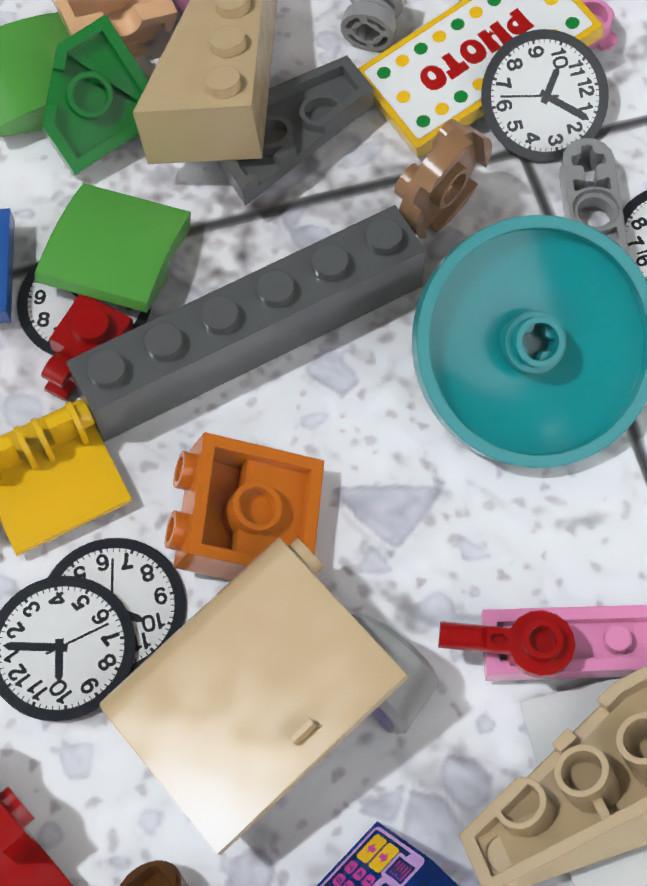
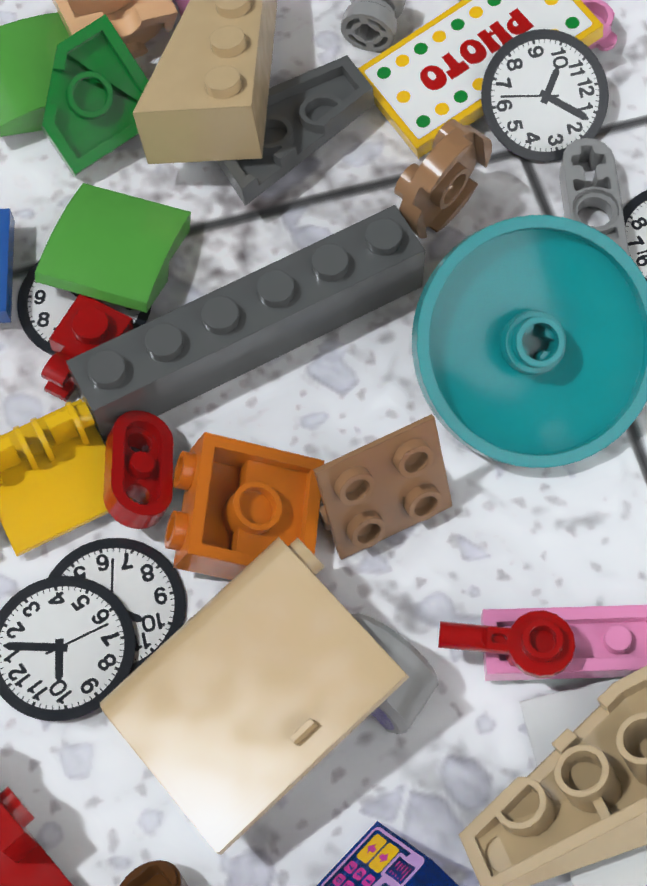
none -> red plate [103,410,174,529]
none -> medium nougat hinge [313,414,453,560]

